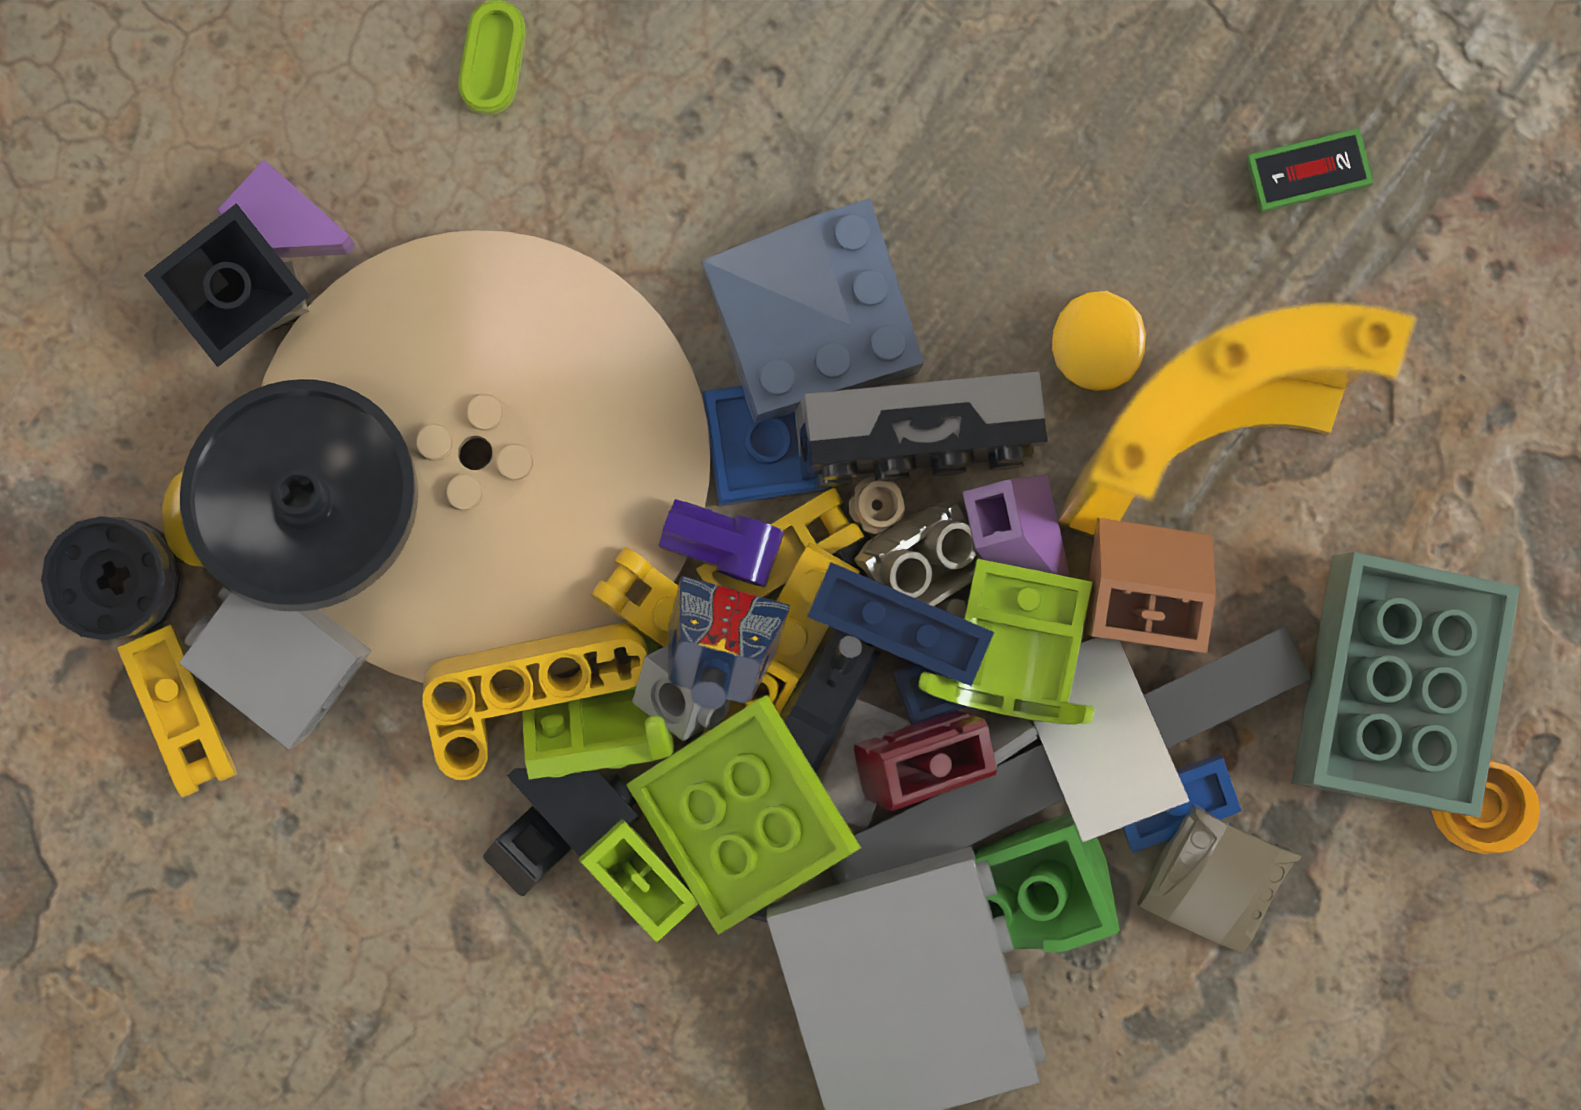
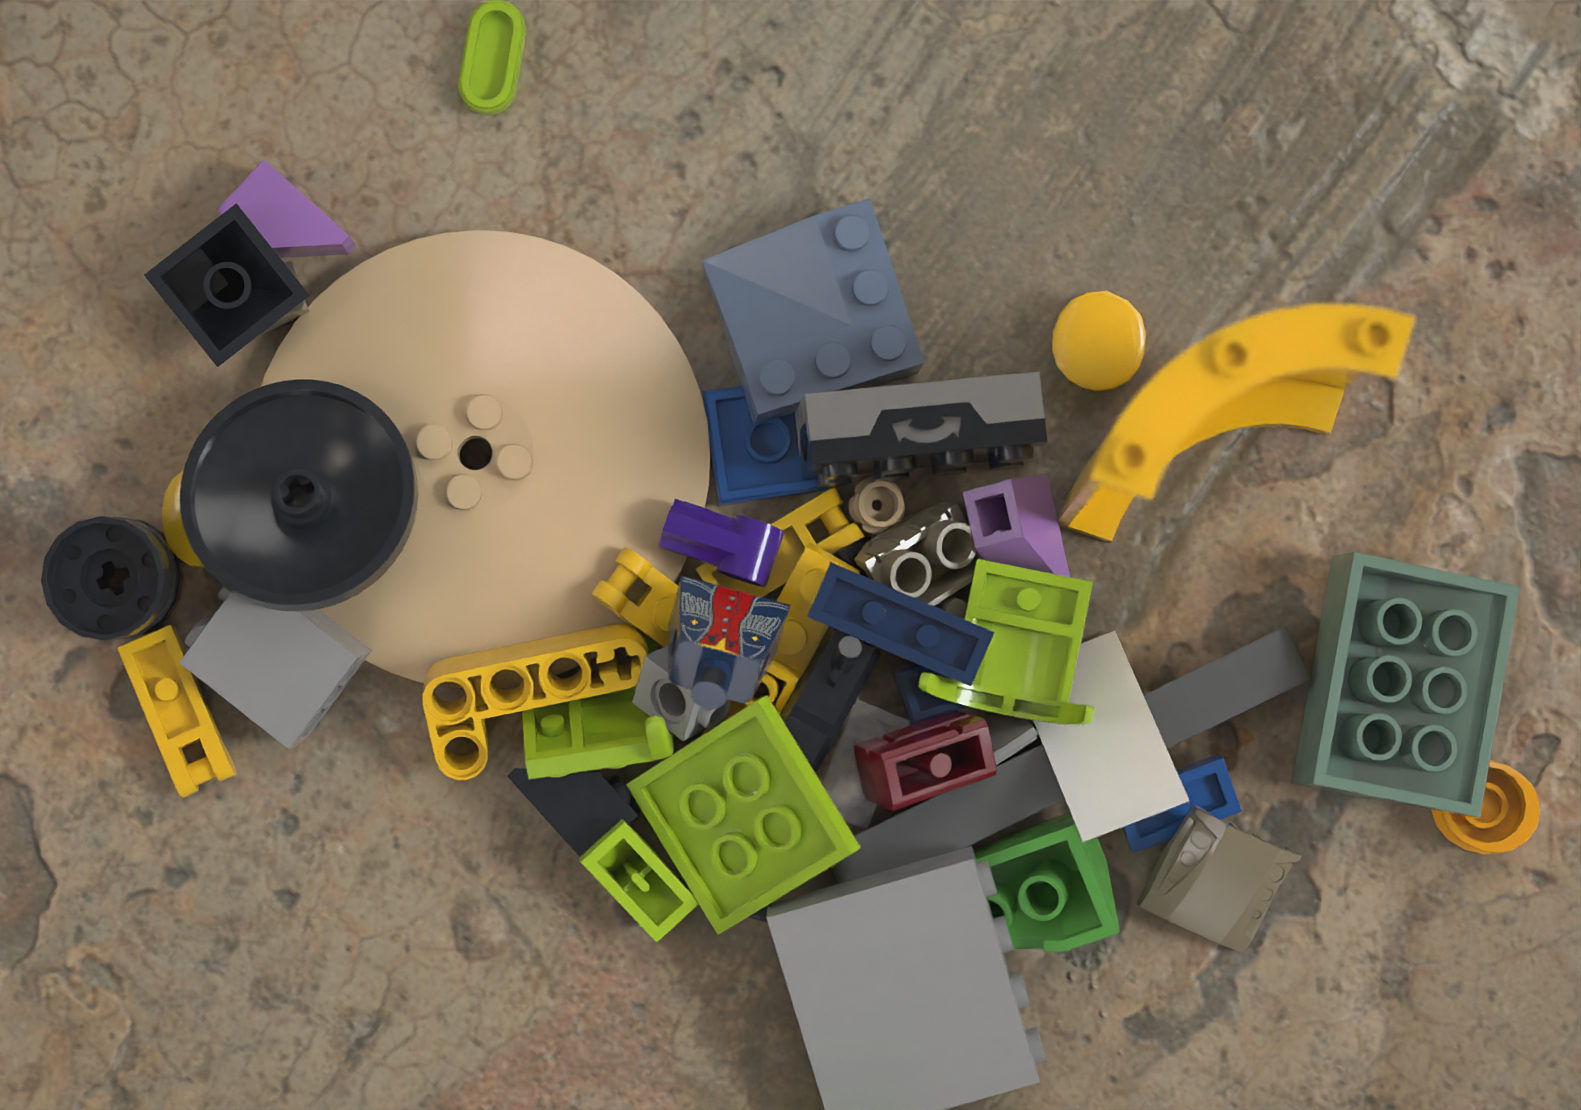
black slope [483,806,572,896] -> none
nougat slope [1083,518,1216,653] -> none
tile [1246,128,1374,214] -> none

